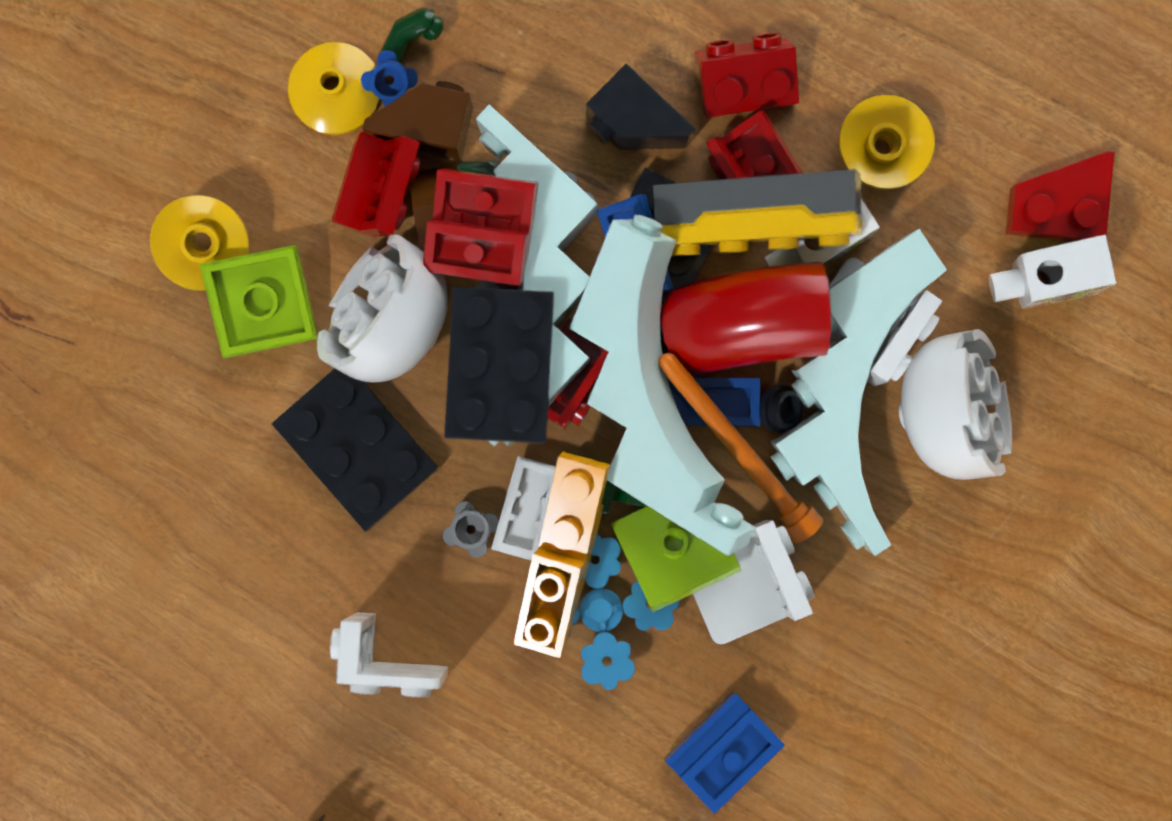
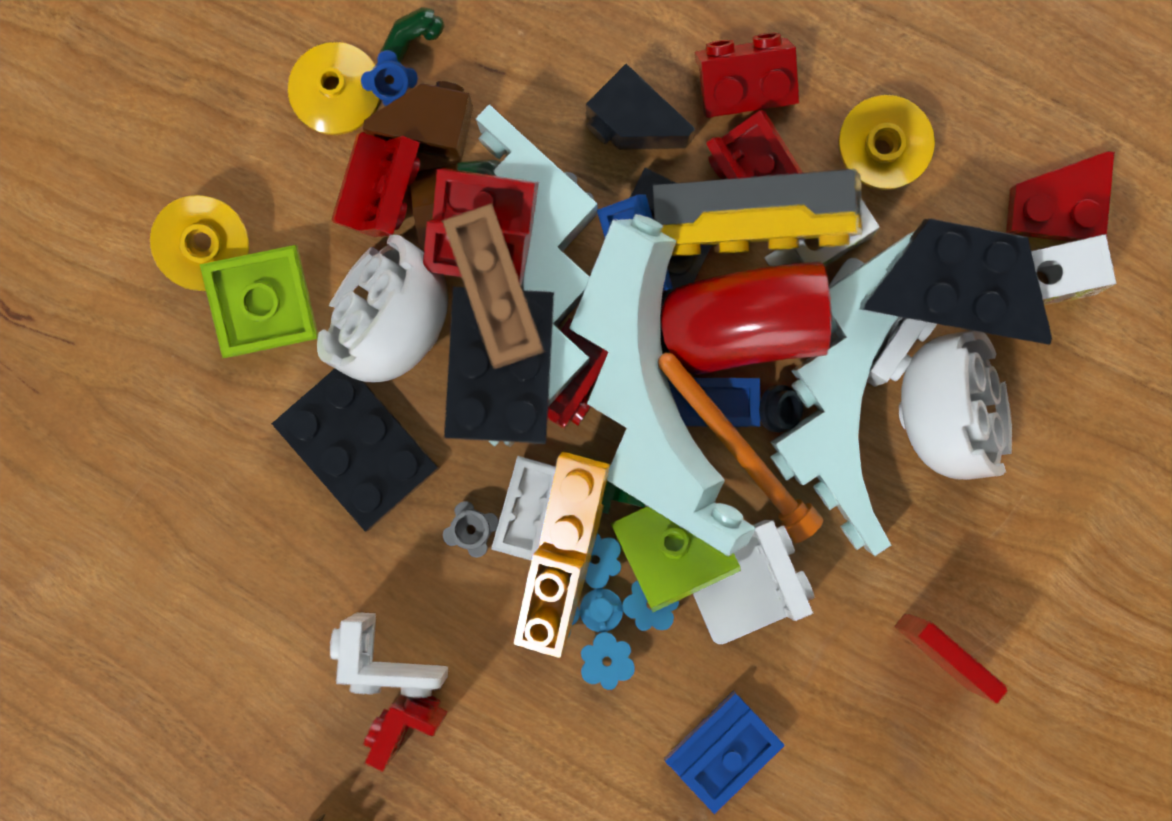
none -> red bracket [363,695,448,772]
none -> medium nougat plate [443,204,543,369]
none -> black wing [859,218,1052,345]
none -> red tile [894,614,1008,704]

